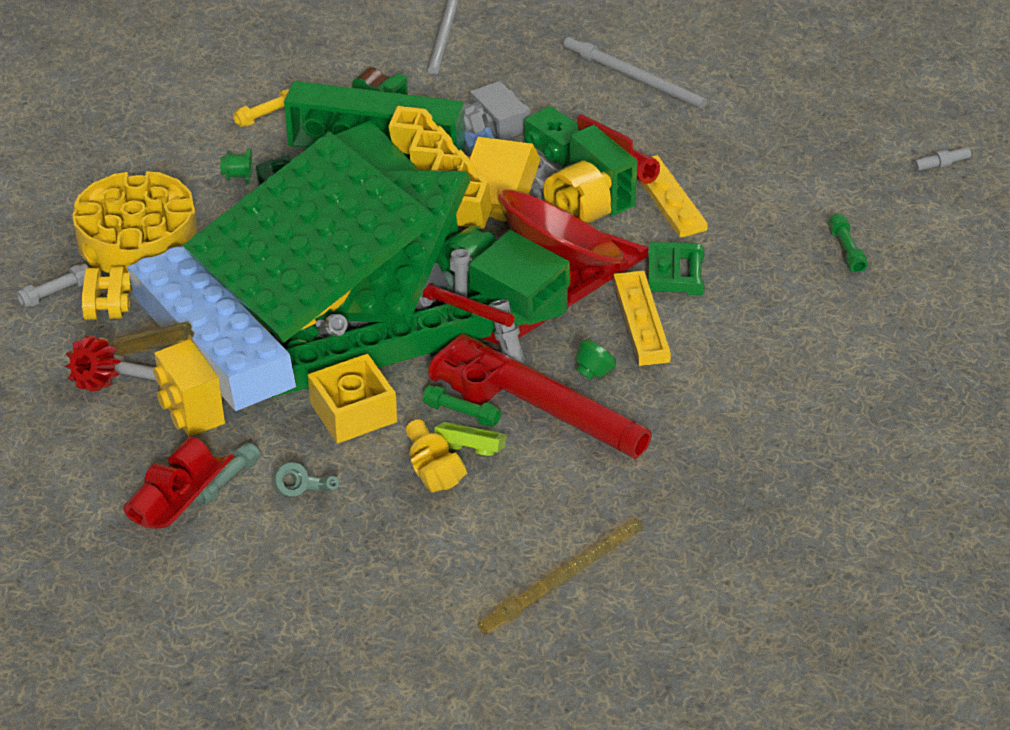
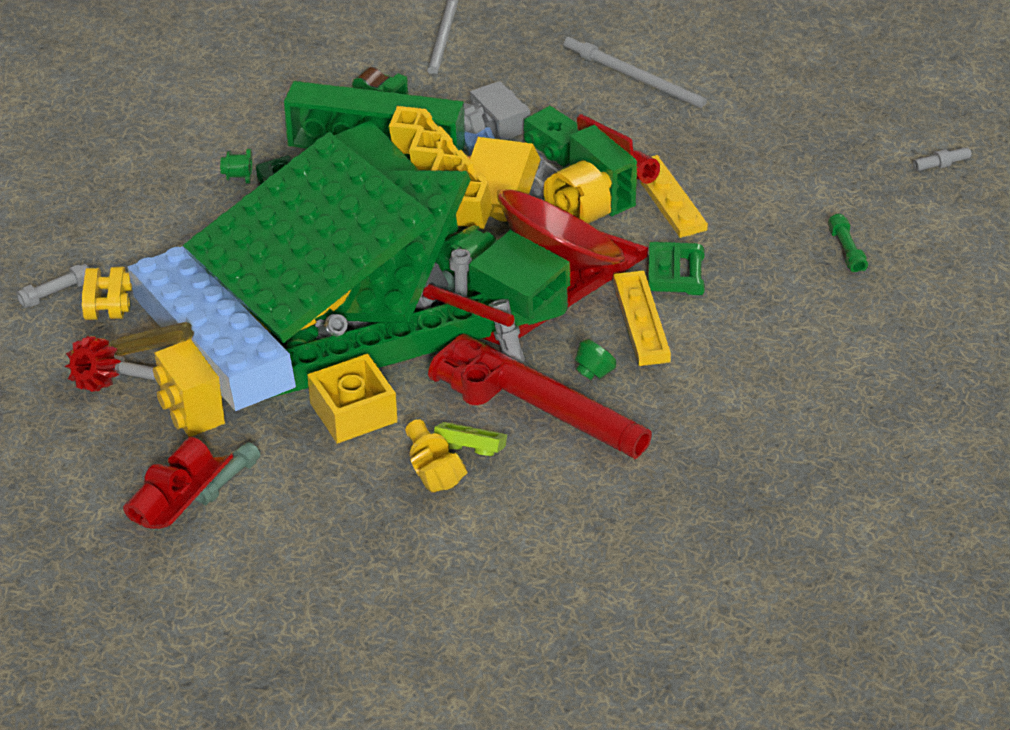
yellow brick [72,171,198,273] -> none
yellow bar [233,89,289,128] -> none
sand green plate [272,462,339,497] -> none
green bar [423,385,502,427] -> none
clear yellow bar [478,518,643,634] -> none

